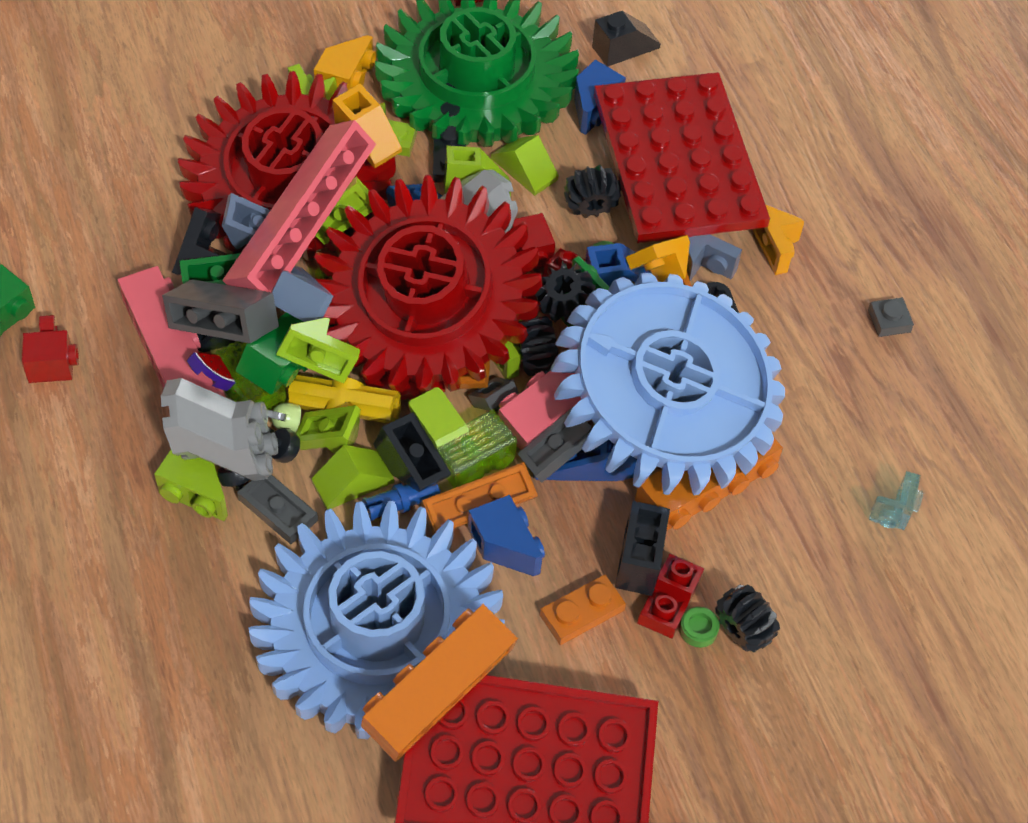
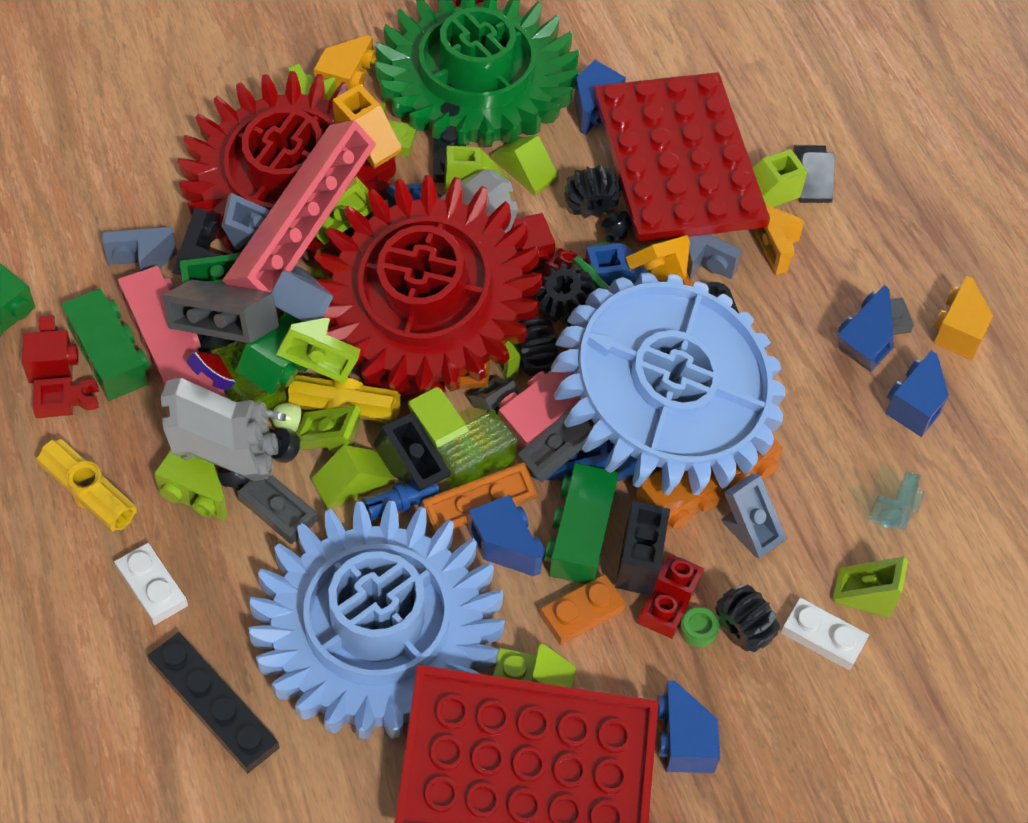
orange brick [361,604,518,762] -> none
black slope [592,11,661,67] -> none
none -> red plate [33,377,99,418]
none -> yellow piece [36,439,137,532]
none -> green brick [61,288,150,401]
none -> sand blue slope [102,227,177,271]
none -> white plate [114,543,188,625]
none -> black plate [147,632,280,774]
none -> lime slope [493,643,576,688]
none -> green brick [545,463,619,584]
none -> black piece [601,210,632,243]
none -> blue slope [657,681,720,773]
none -> sand blue slope [722,473,787,558]
none -> lime slope [753,149,808,207]
none -> white plate [781,598,869,671]
none -> slope [793,145,835,203]
none -> lime slope [833,556,908,618]
none -> blue slope [837,285,894,372]
none -> blue slope [886,350,949,437]
none -> light orange slope [933,276,993,360]

